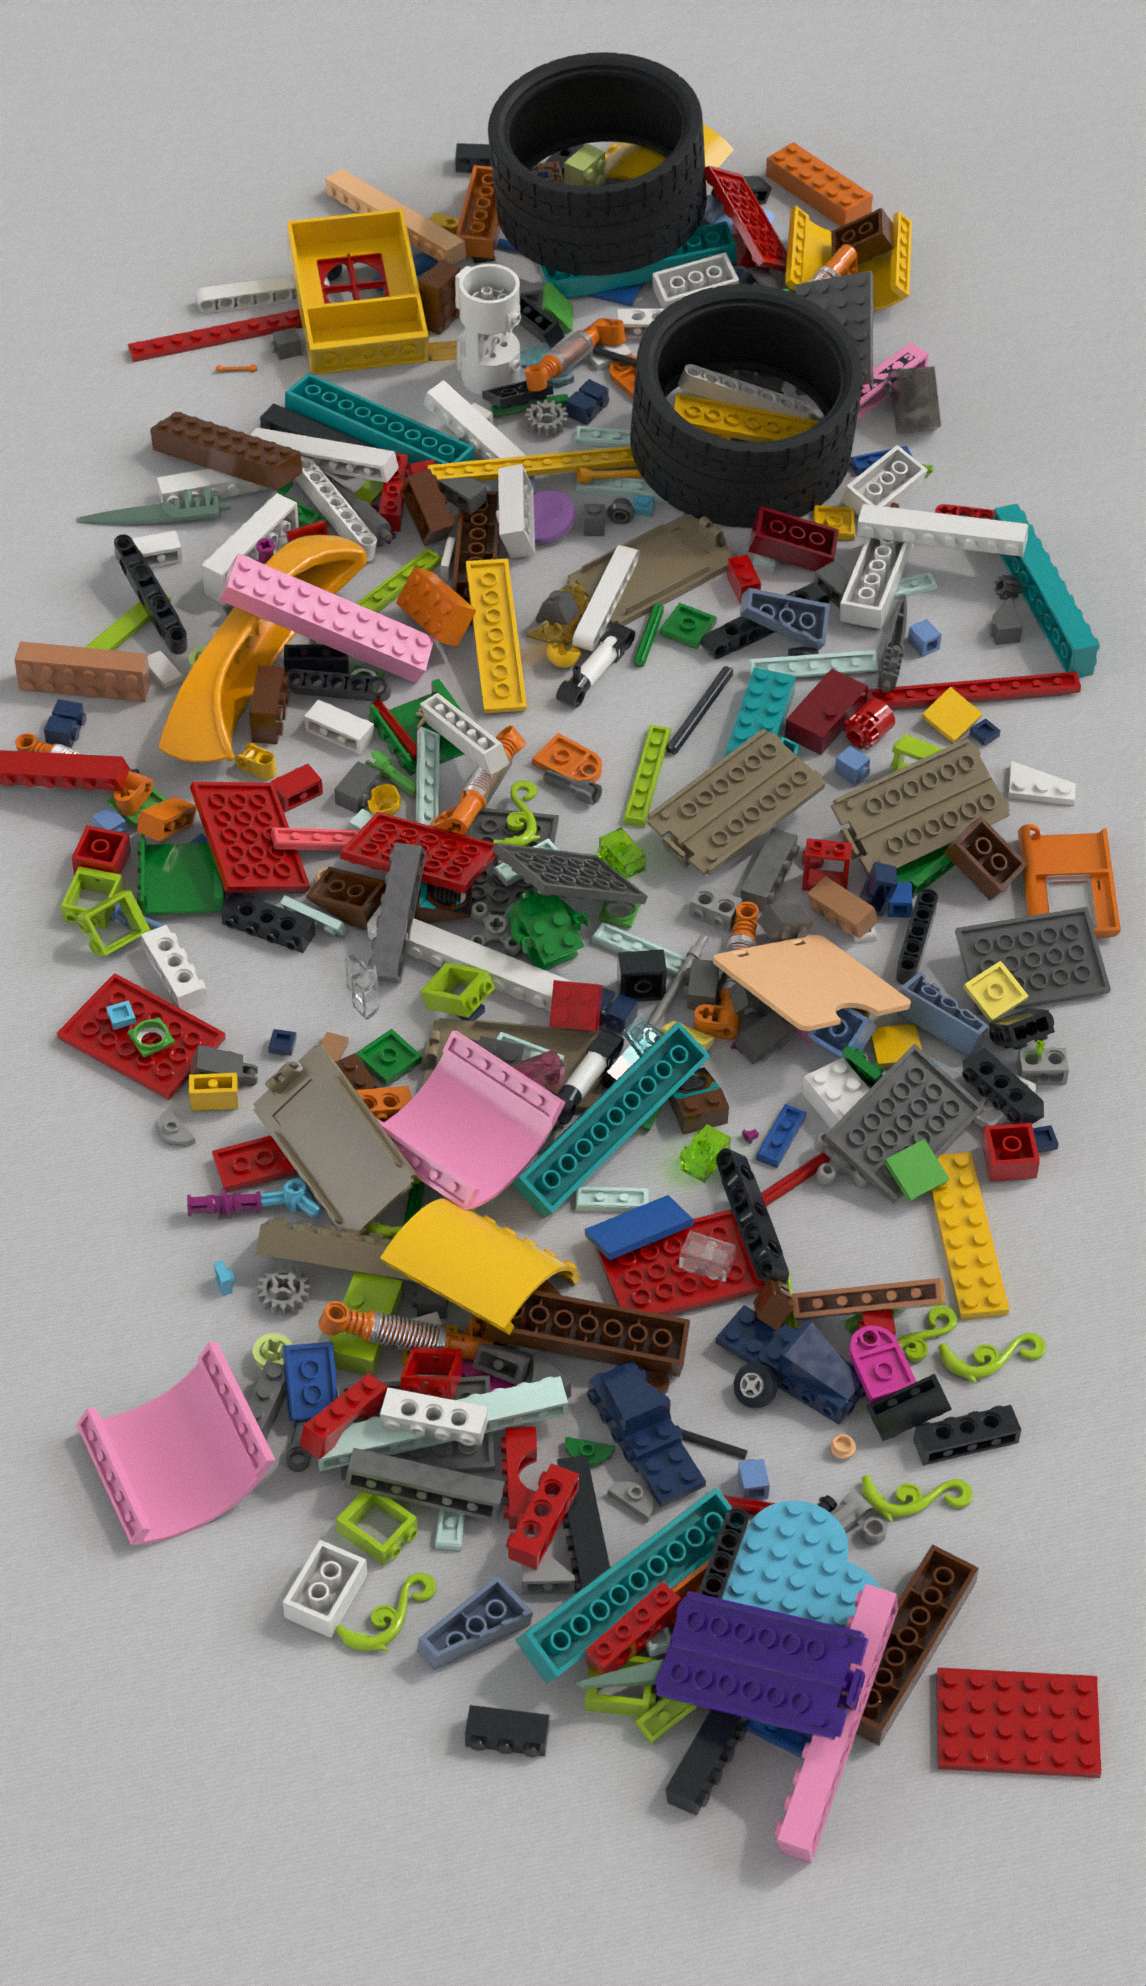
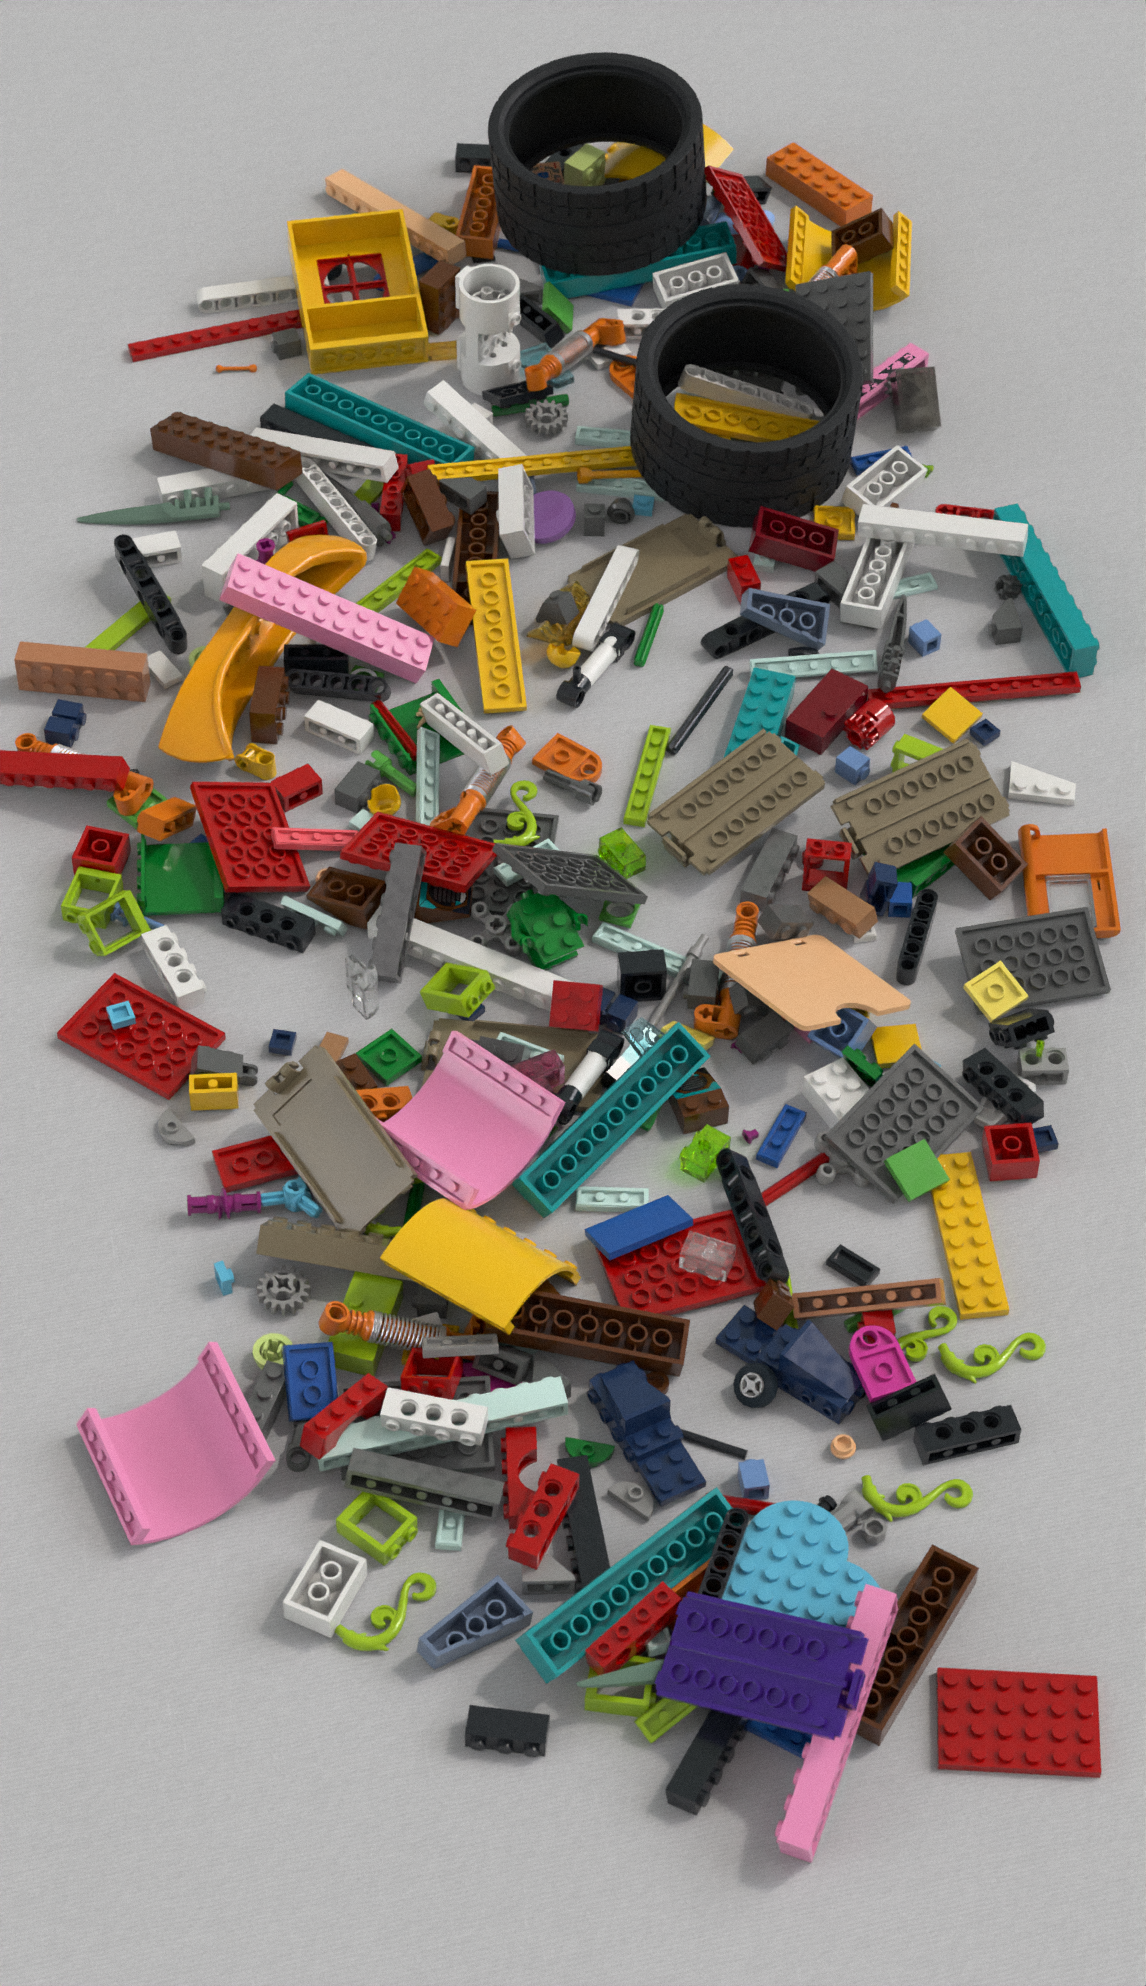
medium blue brick [92,806,128,834] -> none
bright green piece [128,1017,175,1058] -> none
dark blue piece [566,379,609,425] -> none
green plate [660,602,717,649] -> none
light grey brick [689,883,742,932] -> none
sand blue wedge [896,972,989,1056] -> none
none -> light grey tile [421,1334,499,1358]
none -> black tile [826,1244,880,1286]

